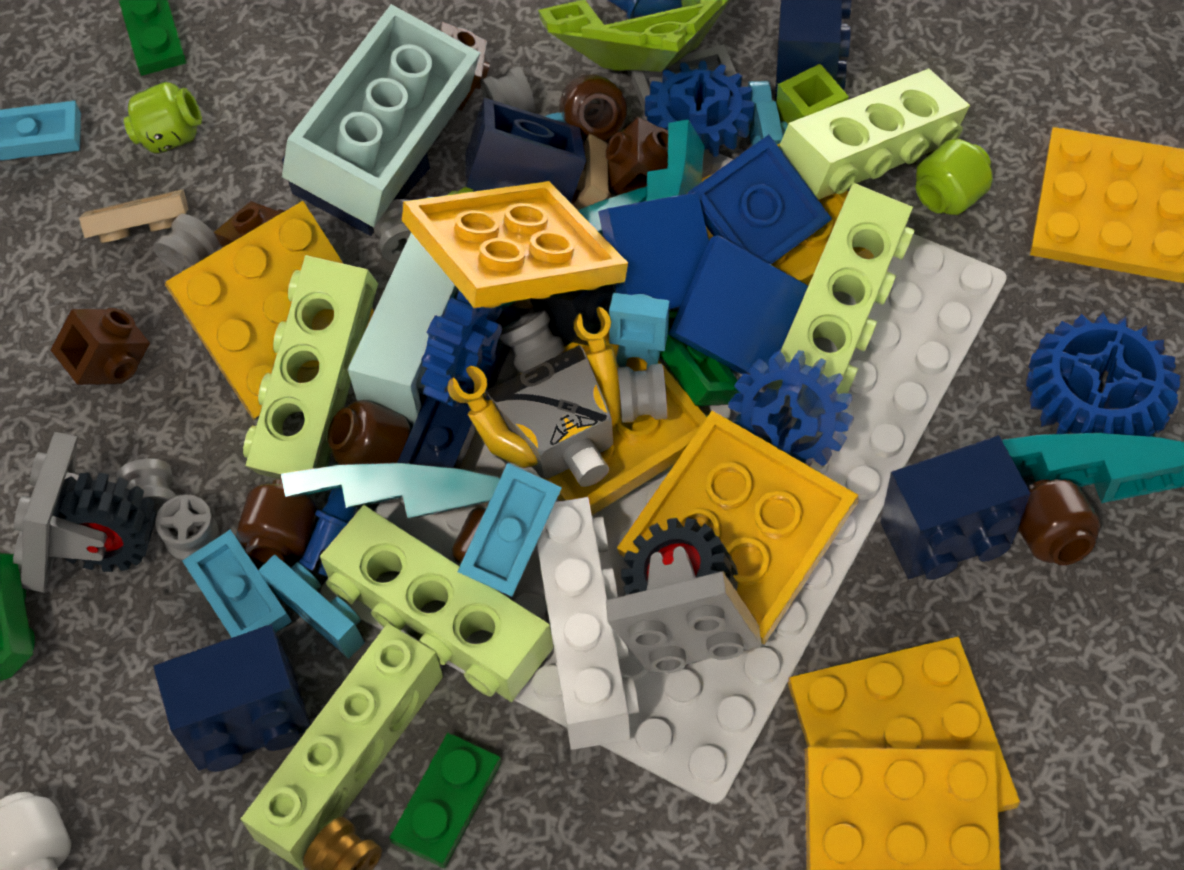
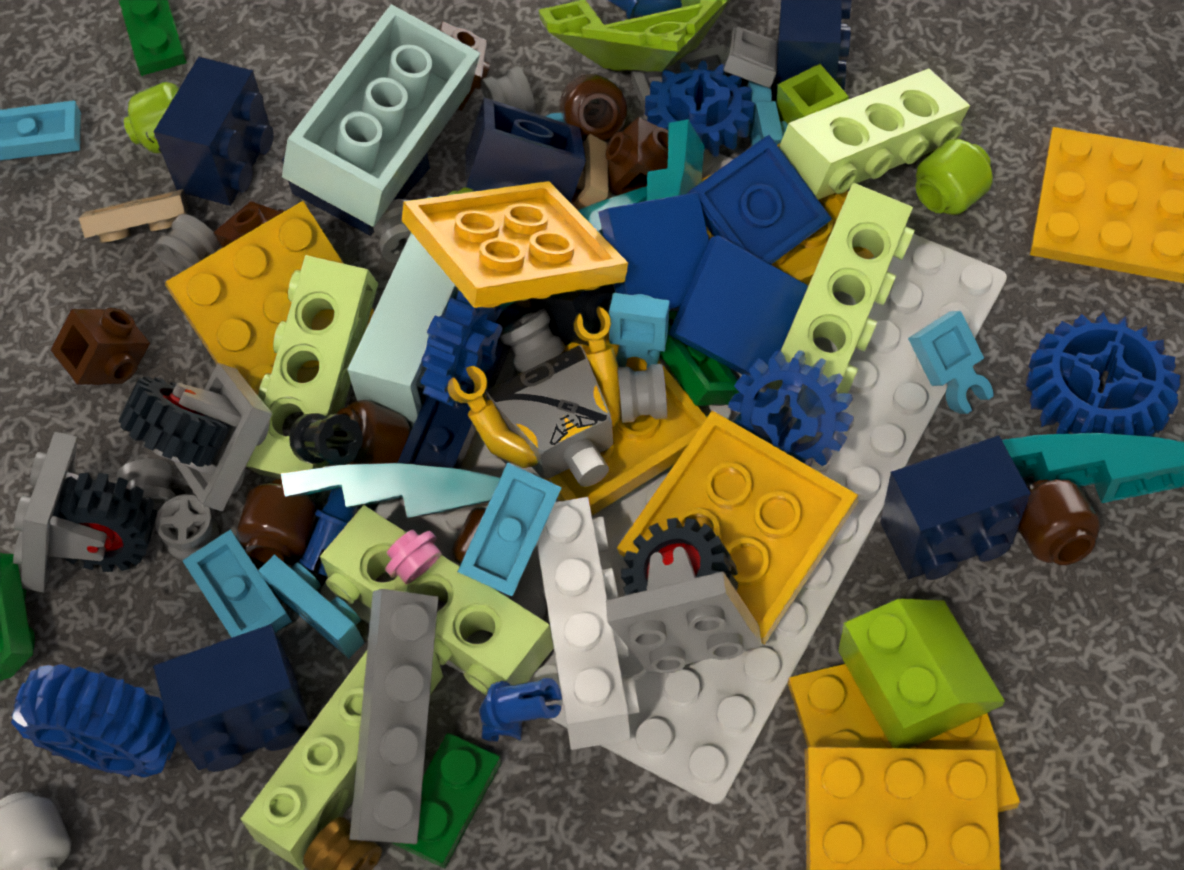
none -> blue gear [11,664,177,778]
none -> plate [118,363,272,511]
none -> dark blue brick [153,56,274,206]
none -> black bush [289,413,363,465]
none -> light grey plate [349,589,438,844]
none -> bright pink plate [385,530,442,584]
none -> blue piece [479,678,562,741]
none -> light grey tile [723,26,778,88]
none -> lime slope [838,599,1005,749]
none -> medium azure plate [908,310,993,414]

